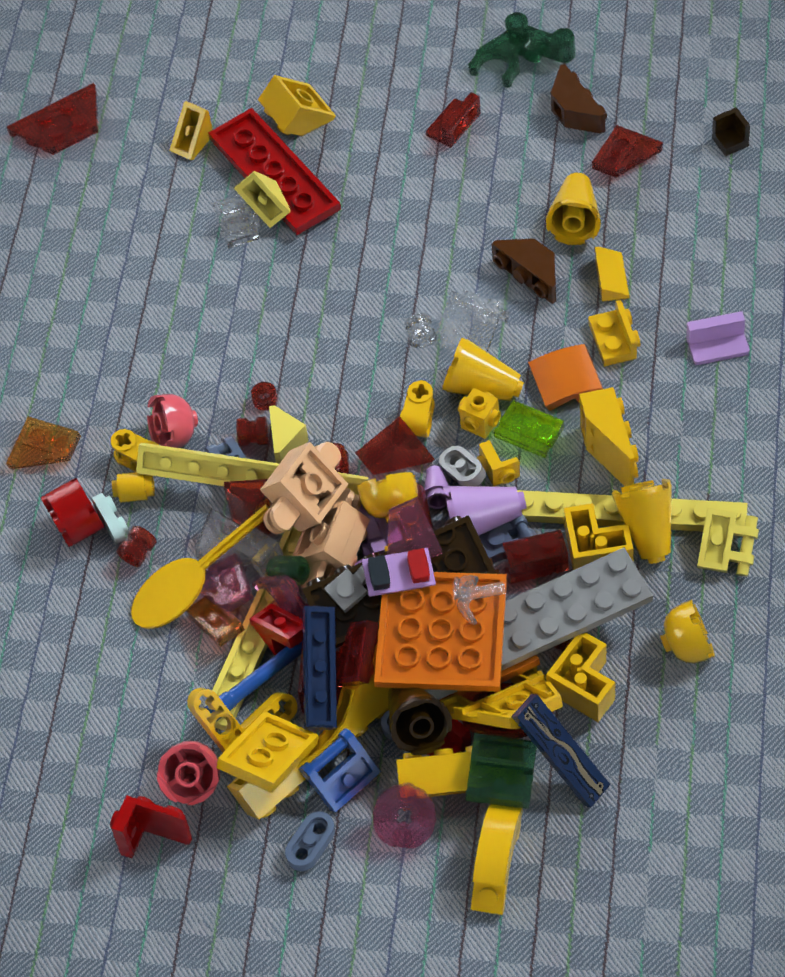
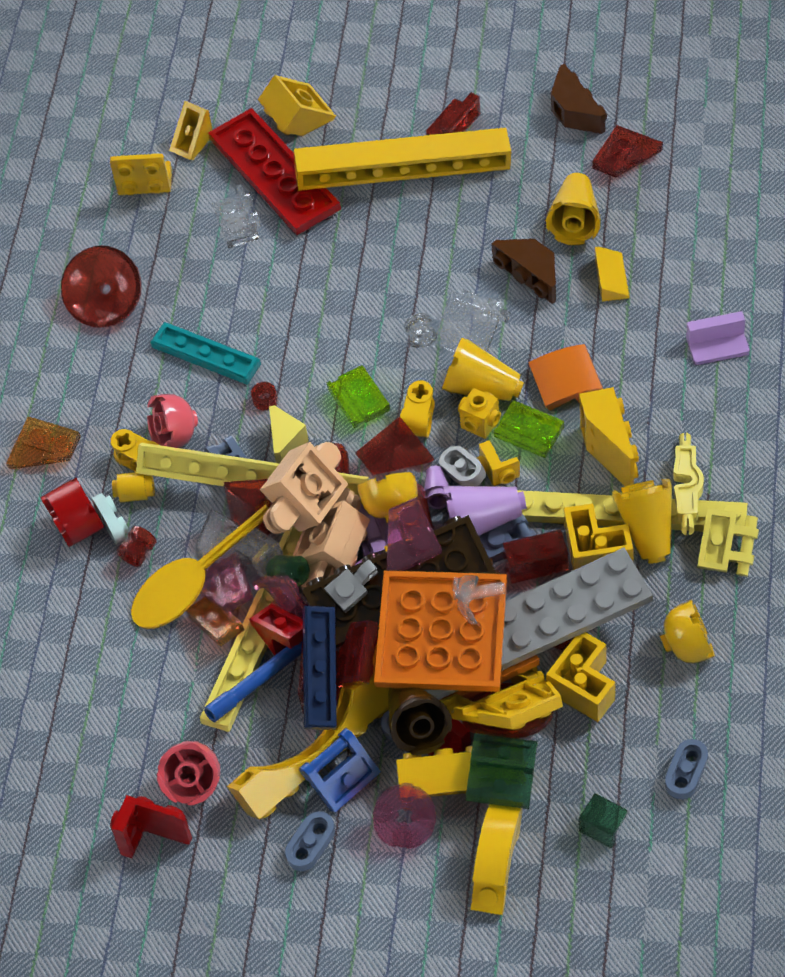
clear red wing [6,83,99,155] -> none
yellow beam [187,687,298,753] -> none
yellow plate [216,711,319,793] -> none
light yellow slope [234,171,291,228] -> none
clear red wheel [236,416,268,447] -> none
piece [362,548,436,597] -> none
clear green piece [468,12,576,88] -> none
dark blue tile [511,694,610,807] -> none
yellow bracket [588,300,641,367] -> none
dark brown panel [712,107,750,156] -> none
none -> clear red dish [61,245,142,328]
none -> yellow bracket [110,153,172,195]
none -> teal tile [150,322,261,385]
none -> yellow brick [294,128,511,191]
none -> clear neon green plate [326,365,390,429]
none -> clear green panel [579,793,627,848]
none -> sand blue plate [665,739,708,800]
none -> light yellow piece [673,433,704,535]

